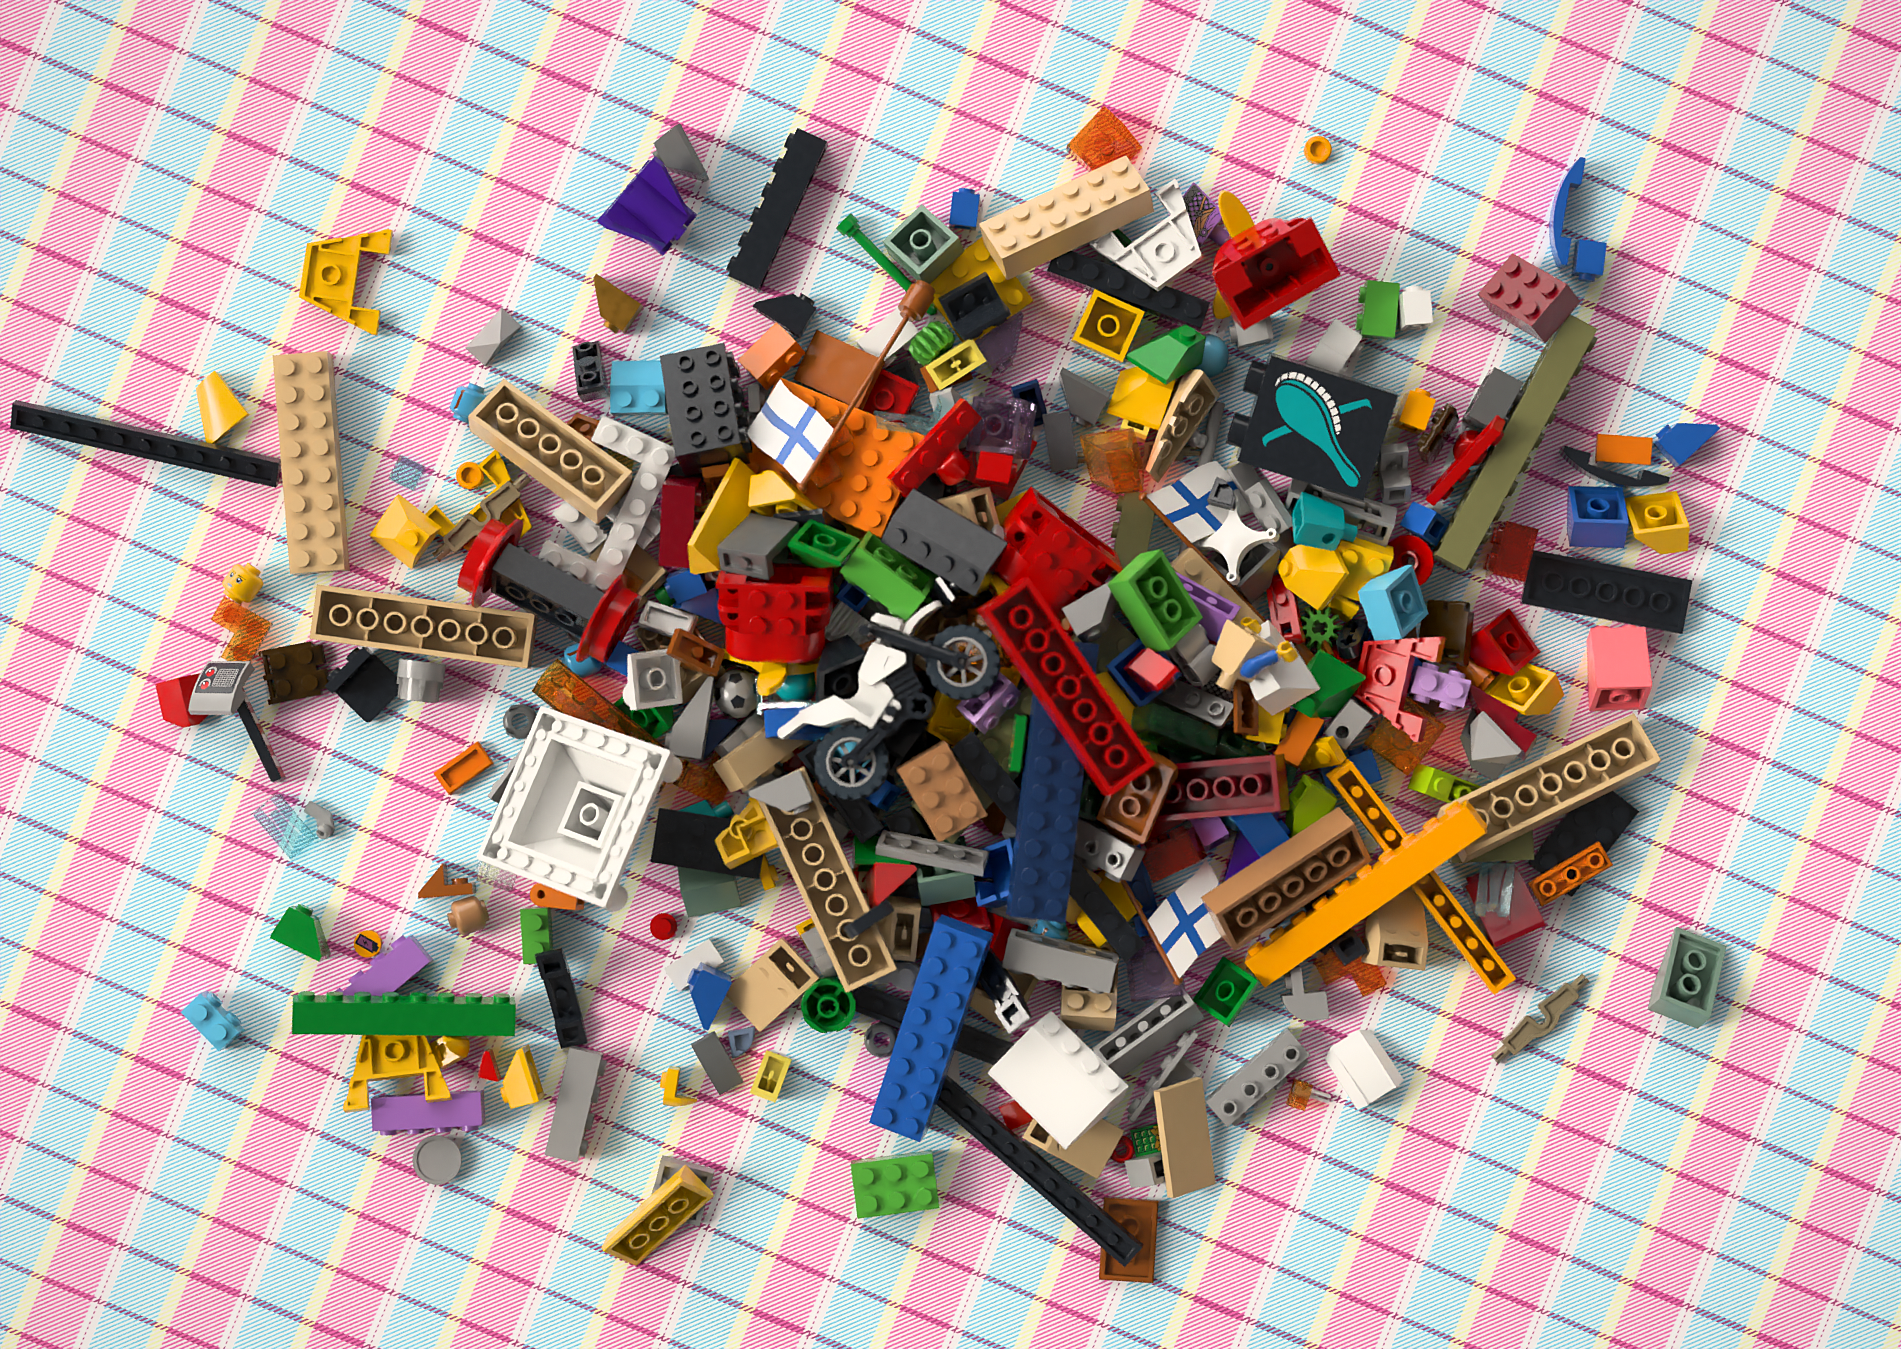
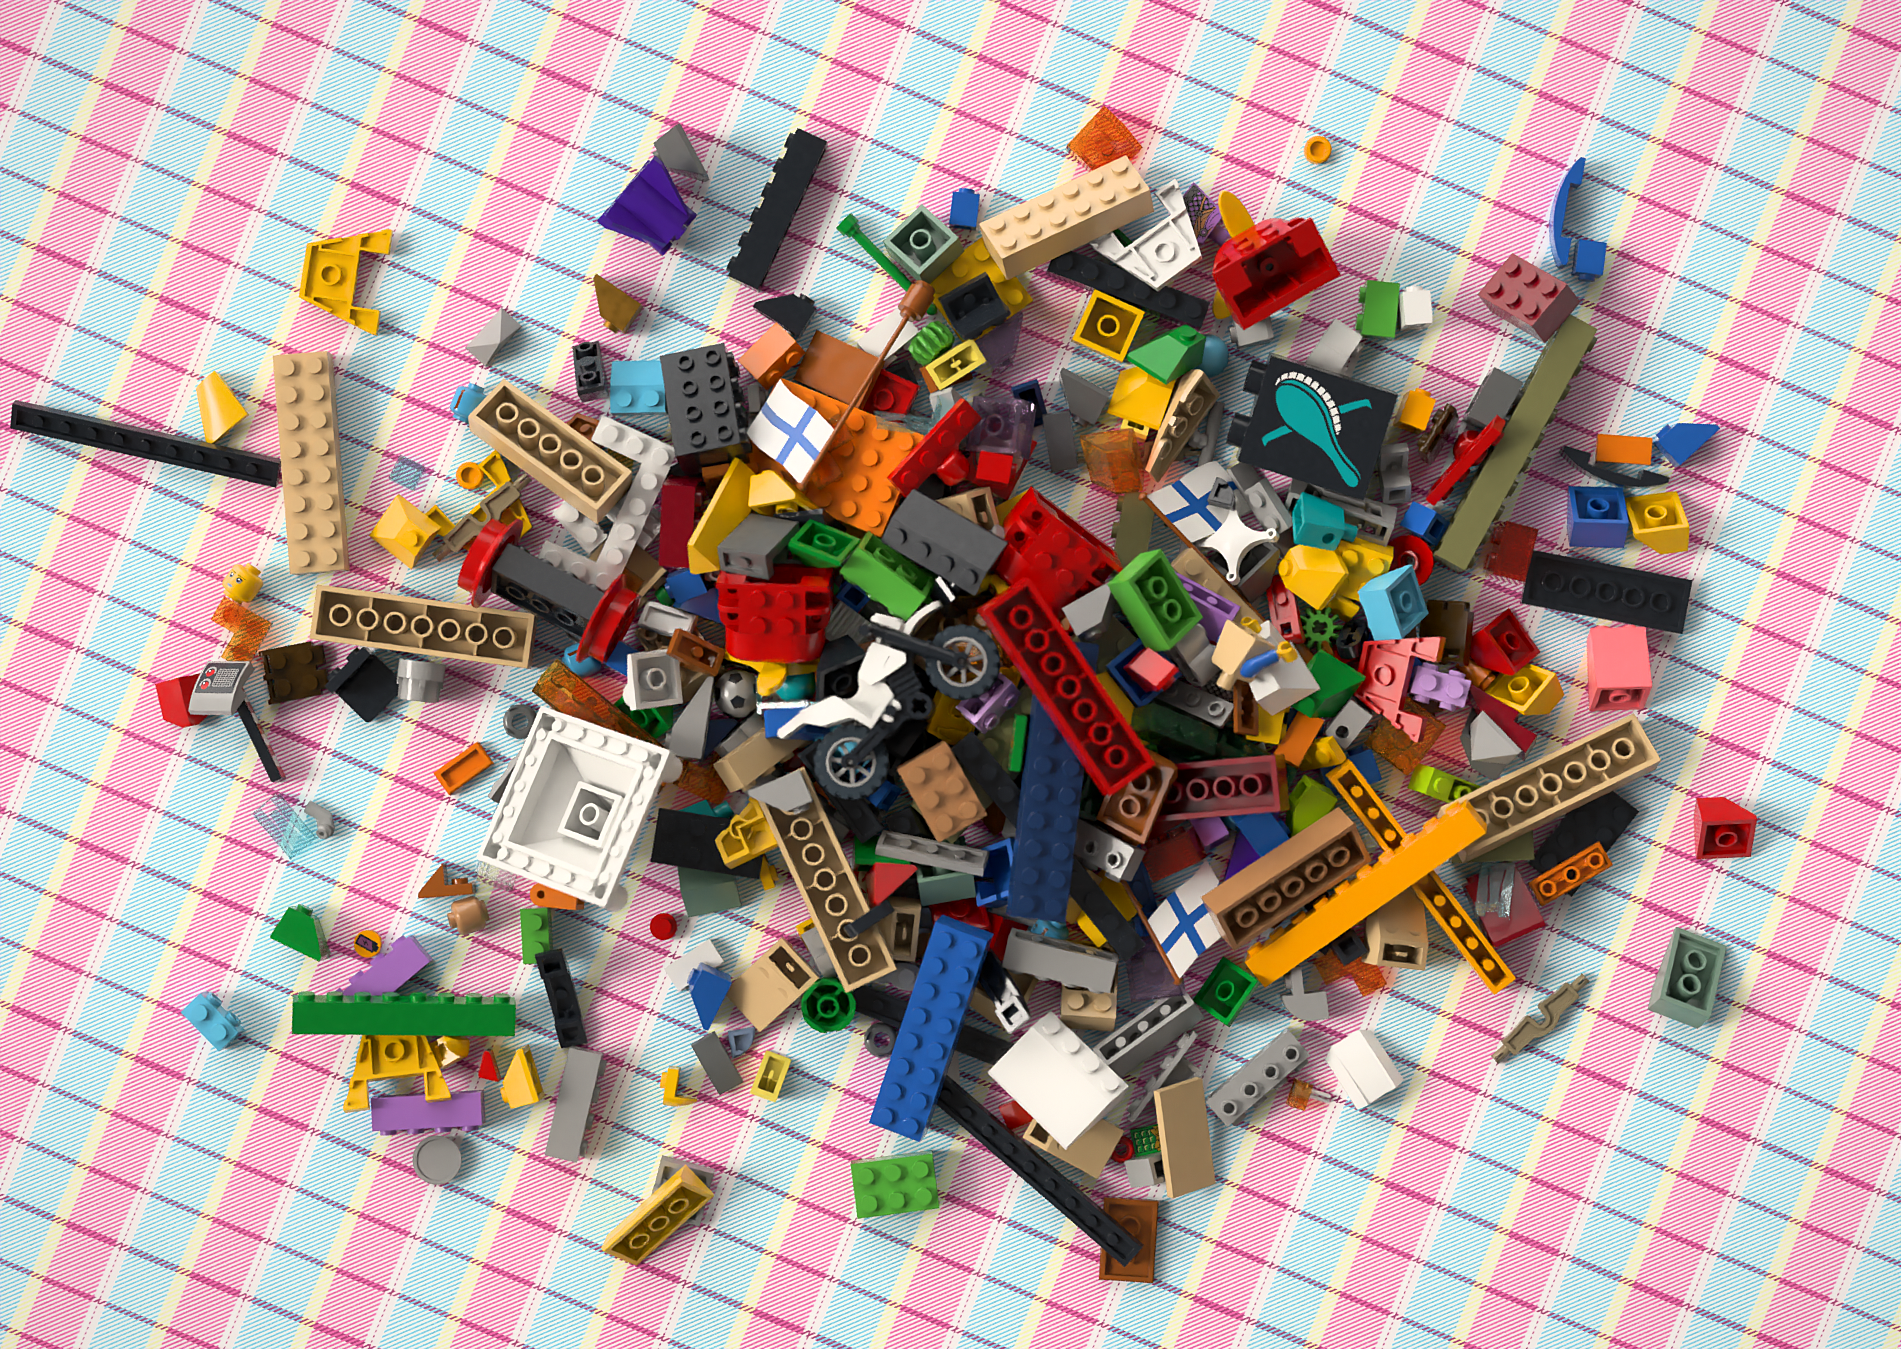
none -> red slope [1693,797,1757,860]

